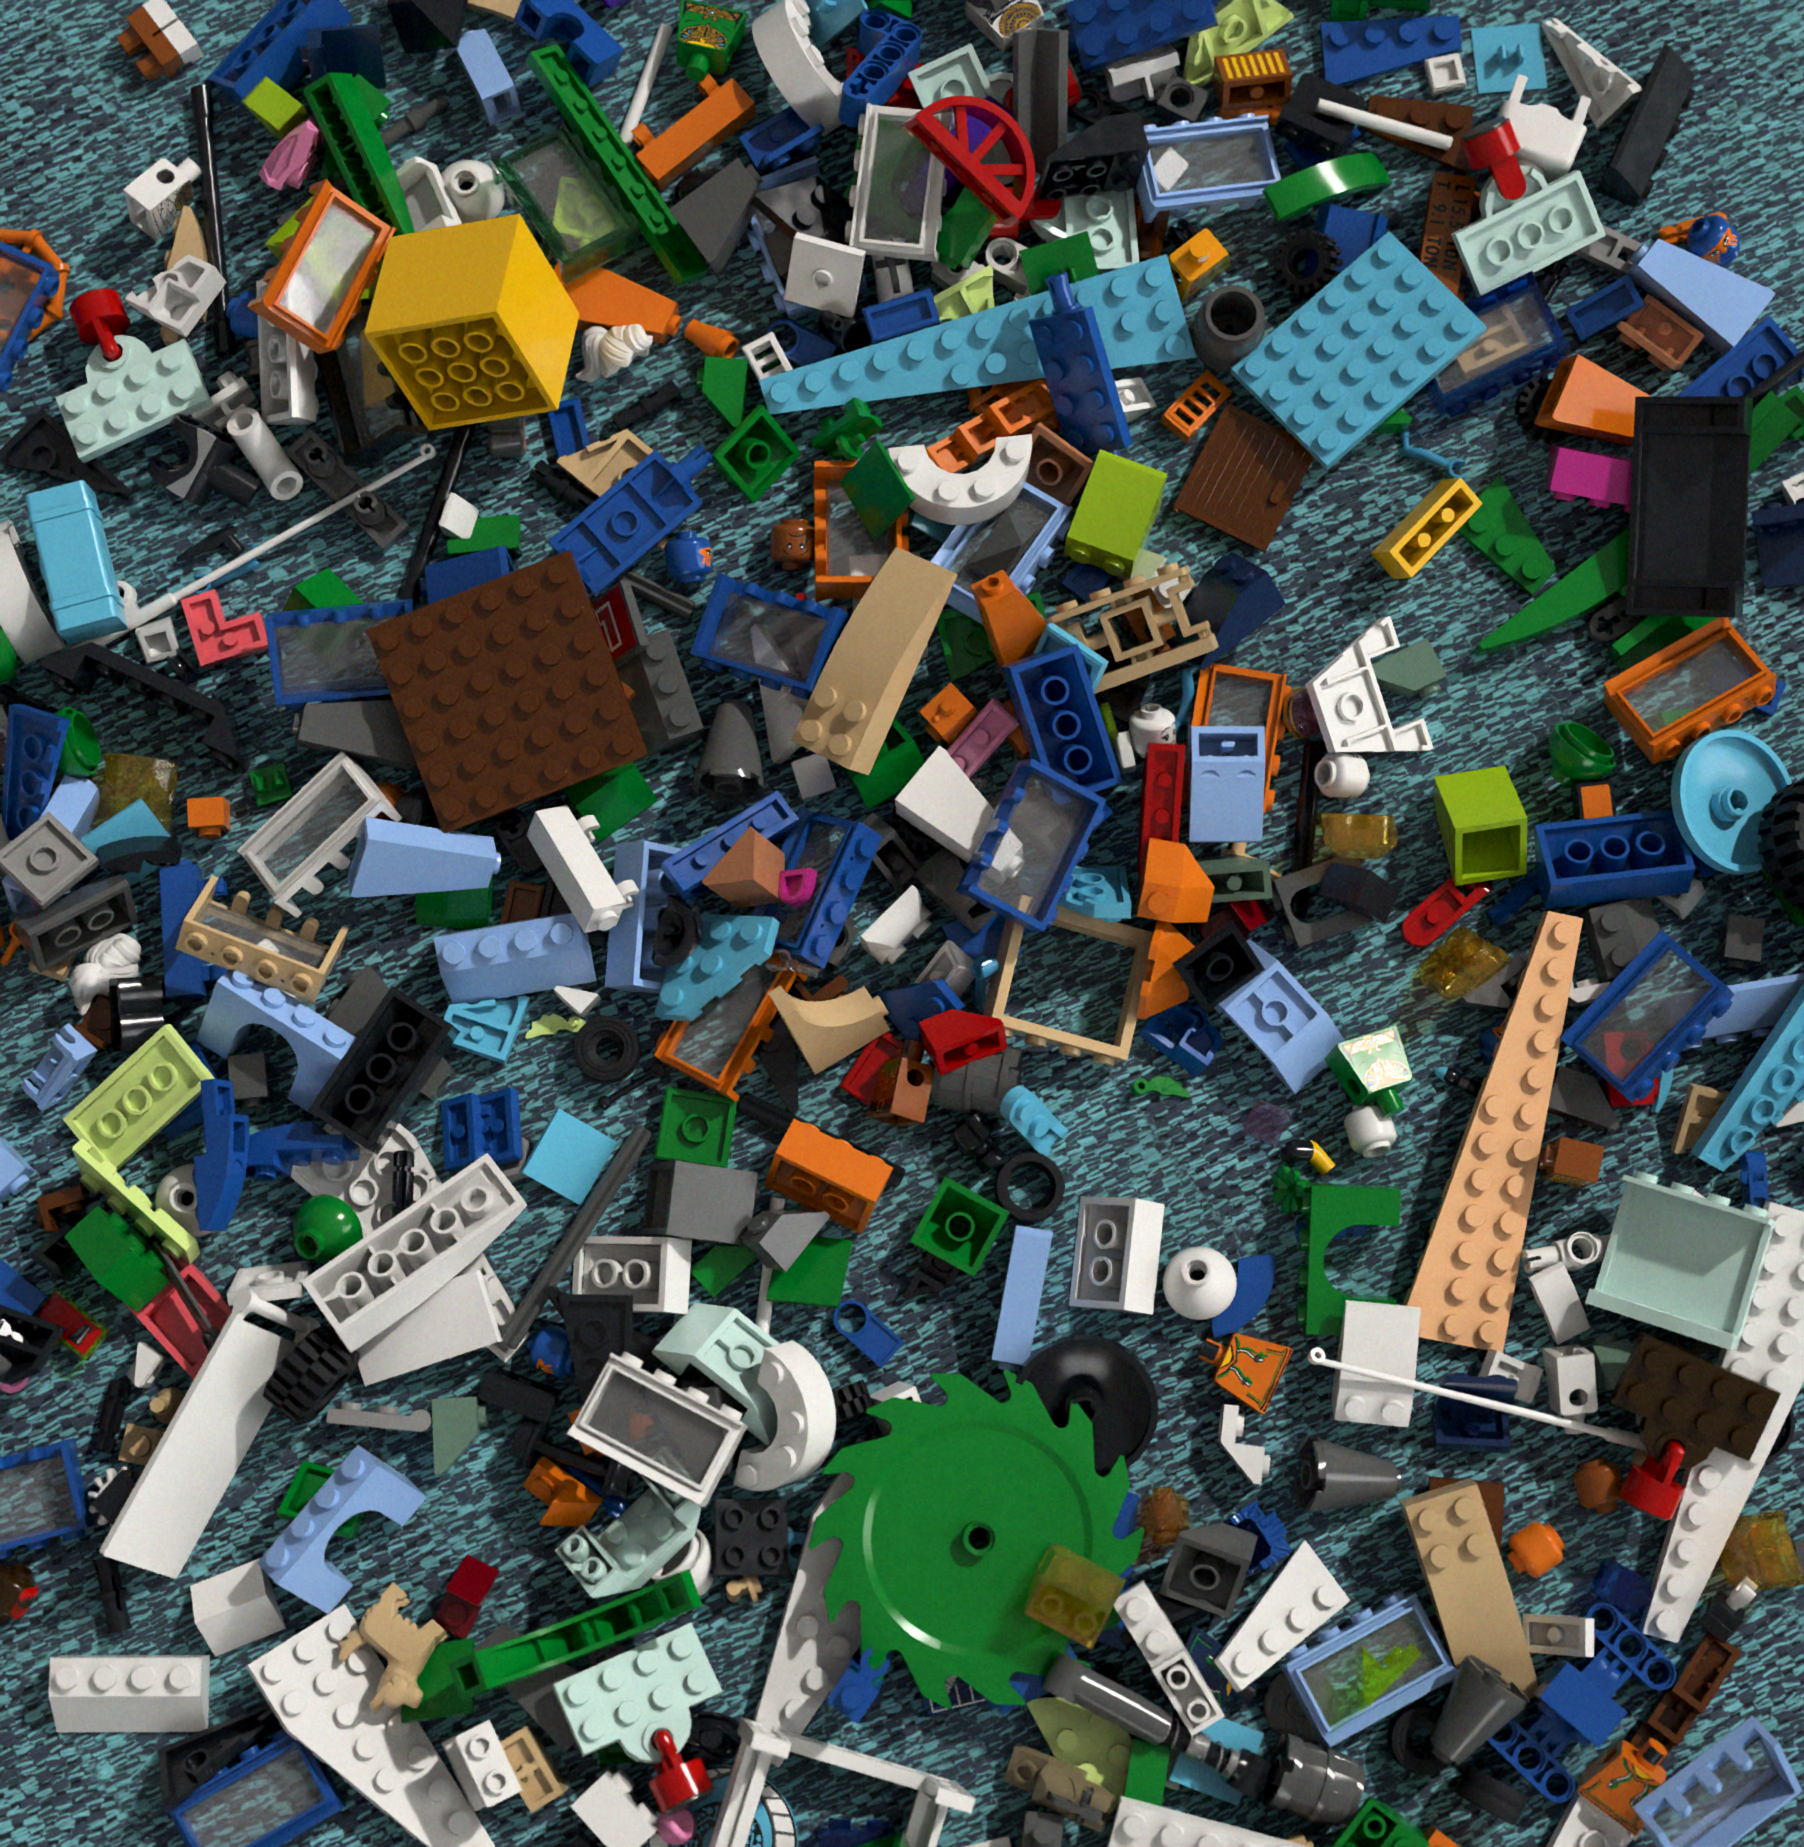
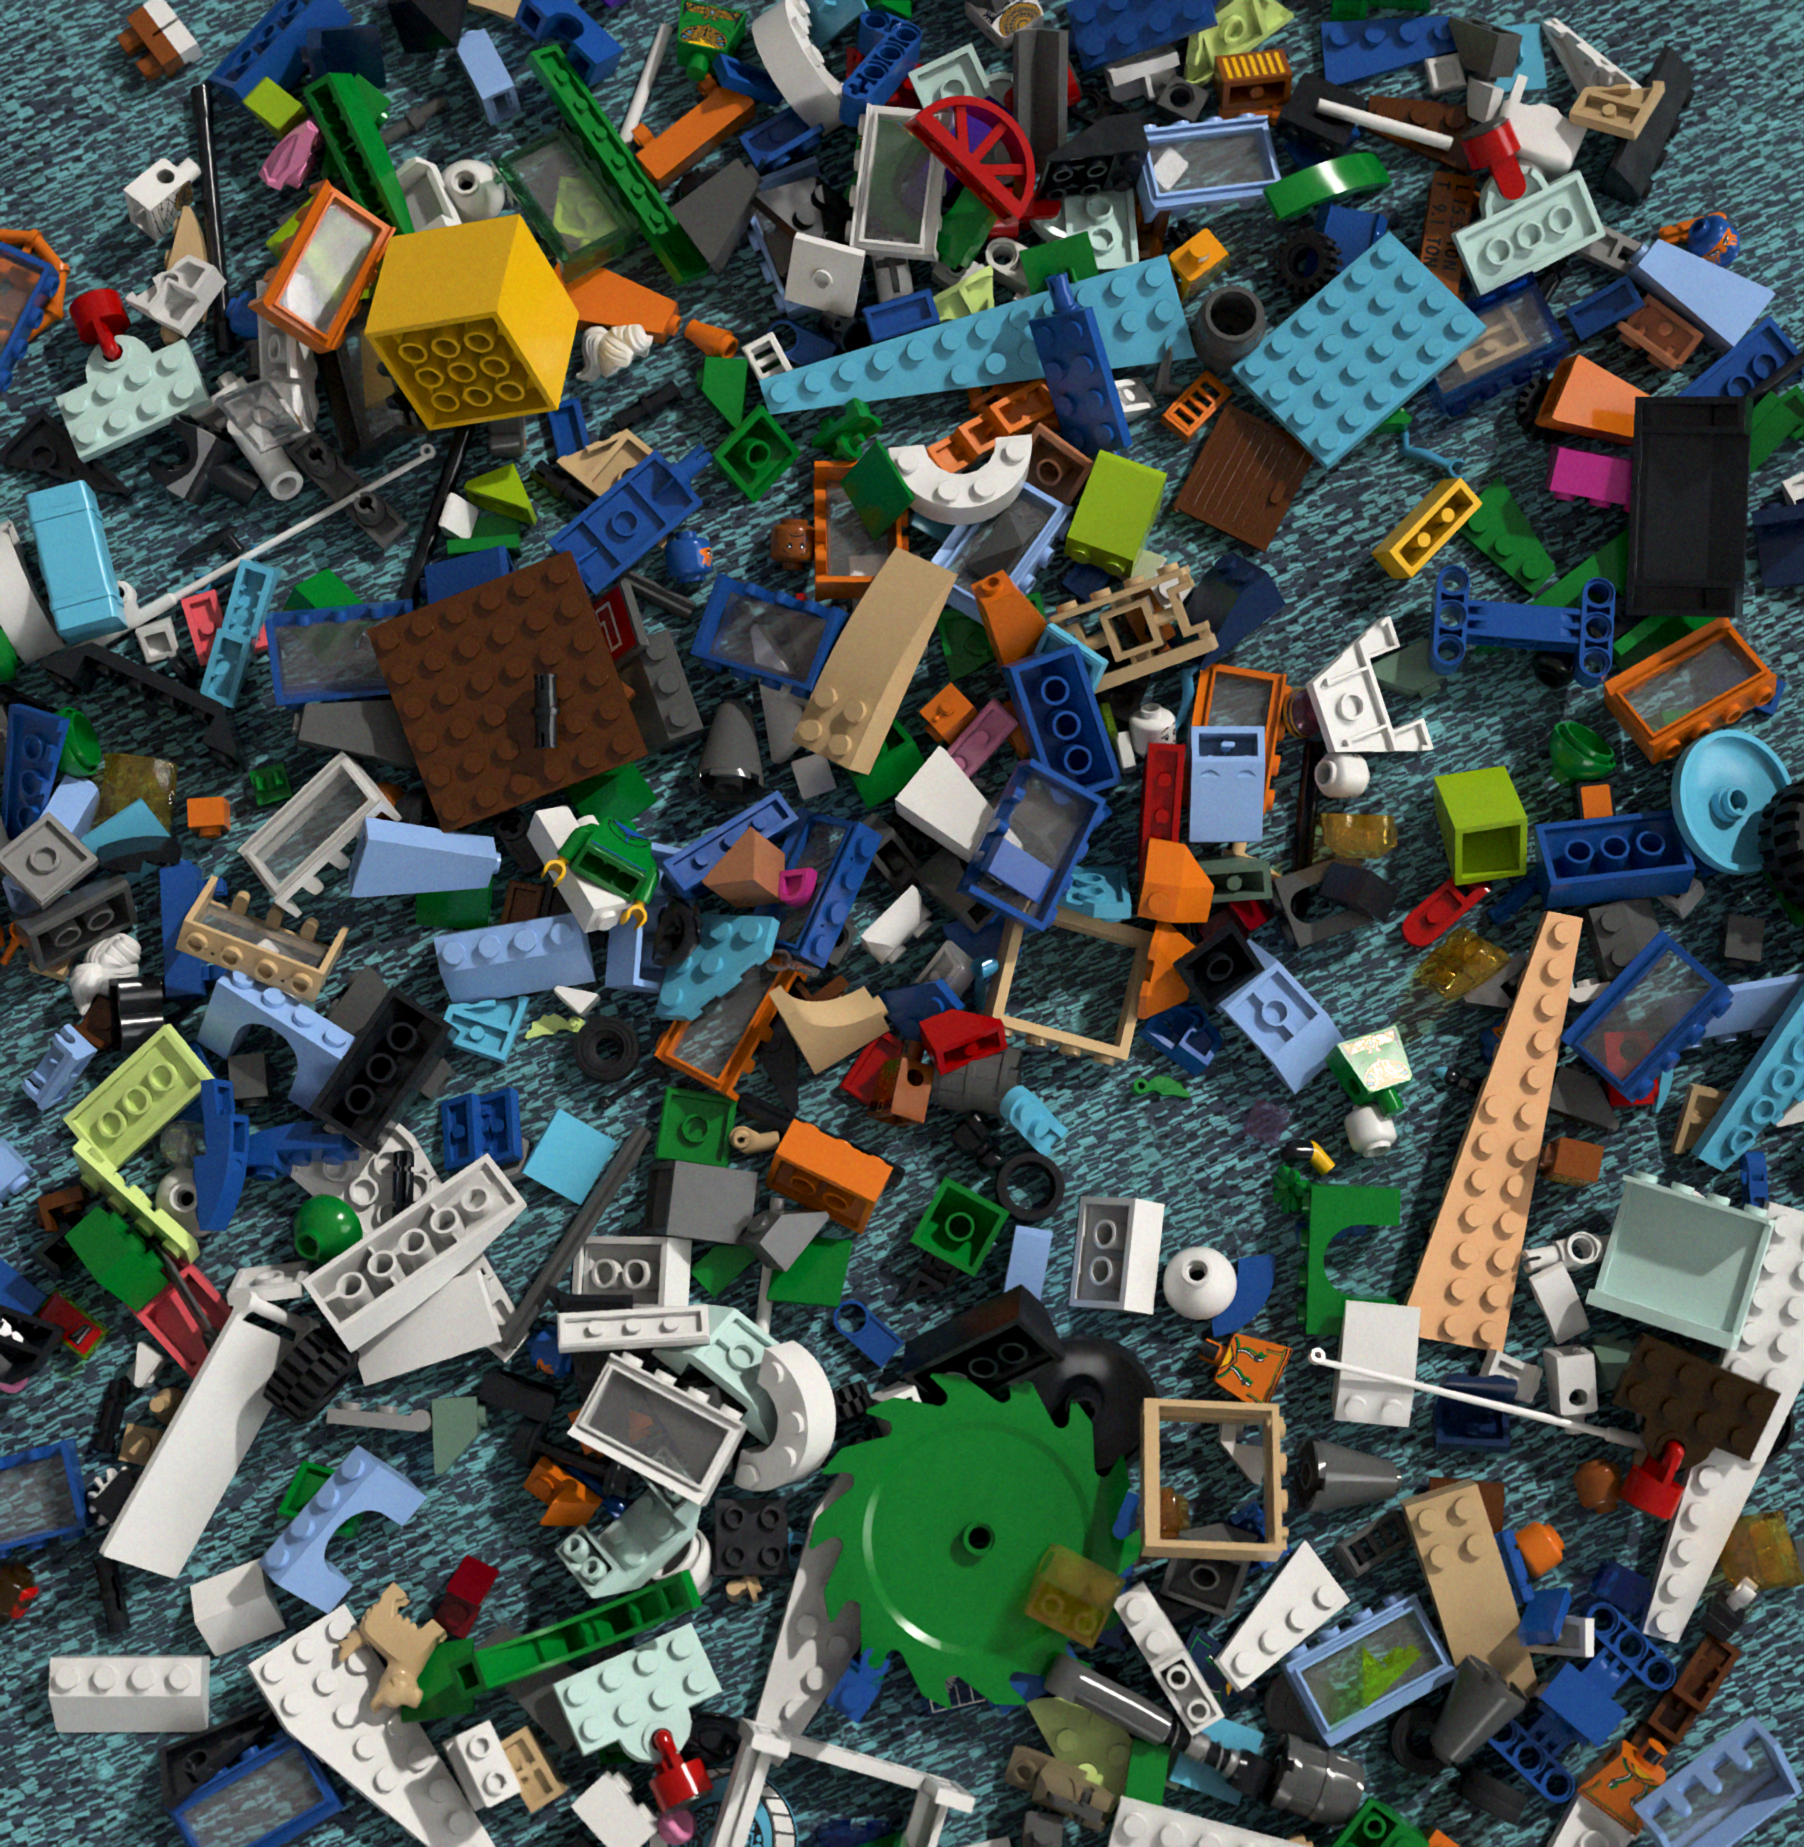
none -> clear head [160,1121,206,1169]
none -> medium azure slope [199,559,282,708]
none -> clear slope [215,375,315,454]
none -> lime slope [464,463,537,526]
none -> black pin [531,674,561,748]
none -> green torso [541,817,660,931]
none -> white tile [557,1304,710,1353]
none -> blue tile [712,53,784,107]
none -> tan arm [729,1126,780,1155]
none -> black slope [902,1284,1066,1406]
none -> tile [980,836,1055,904]
none -> tan window [1140,1398,1289,1562]
none -> dark grey bar [1152,346,1183,398]
none -> dark grey slope [1330,1507,1412,1580]
none -> blue beam [1428,565,1616,688]
none -> dark grey slope [1448,16,1523,82]
none -> white slope [1467,75,1504,123]
none -> blue axle [1494,1529,1535,1604]
none -> blue tile [1517,1587,1572,1647]
none -> black head [1532,650,1585,688]
none -> tan wing [1569,80,1665,141]

